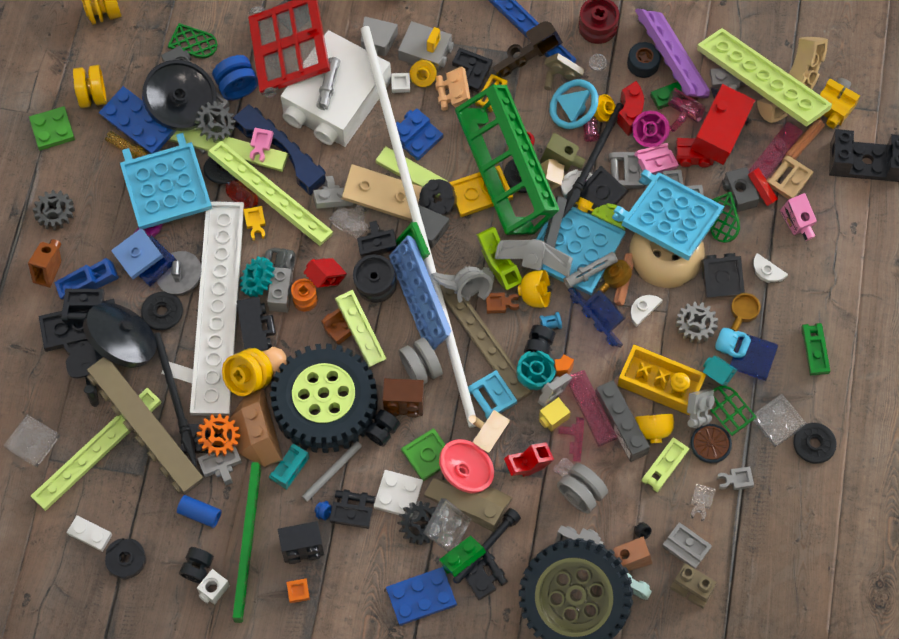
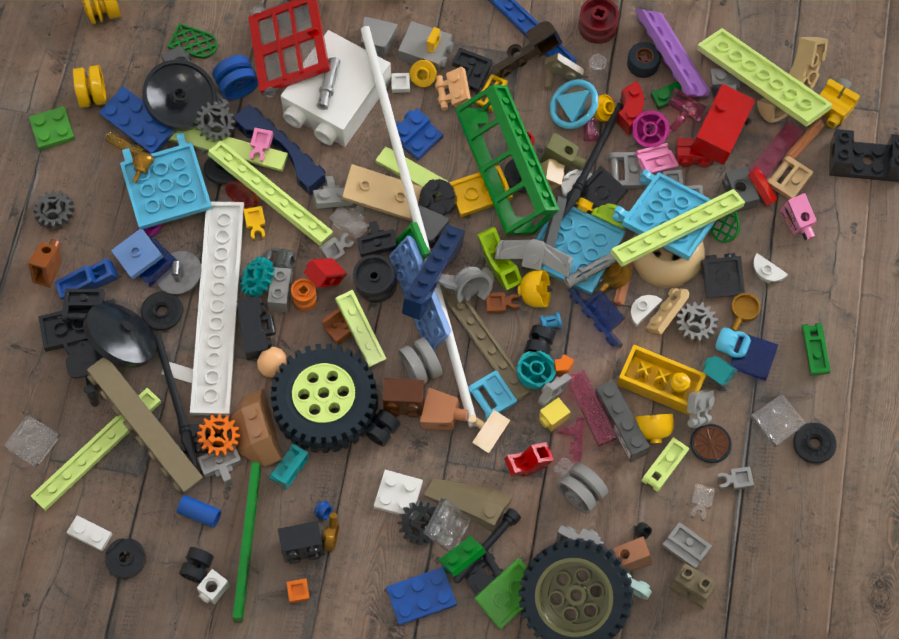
yellow wheel [222,348,273,396] -> none
light grey bar [301,441,362,502] -> none
black plate [330,489,375,529] -> none
bright green tile [401,428,445,481] -> none
coral dish [439,439,494,493] -> none
green window [710,386,757,436] -> none
none -> pearl gold piece [132,151,154,183]
none -> light grey plate [319,232,354,260]
none -> pearl gold piece [322,513,339,552]
none -> dark blue arch [402,224,465,320]
none -> nougat torso [420,388,469,430]
none -> bright green tile [473,558,527,629]
none -> yellowish green plate [611,189,745,267]
none -> tan plate [646,288,689,334]

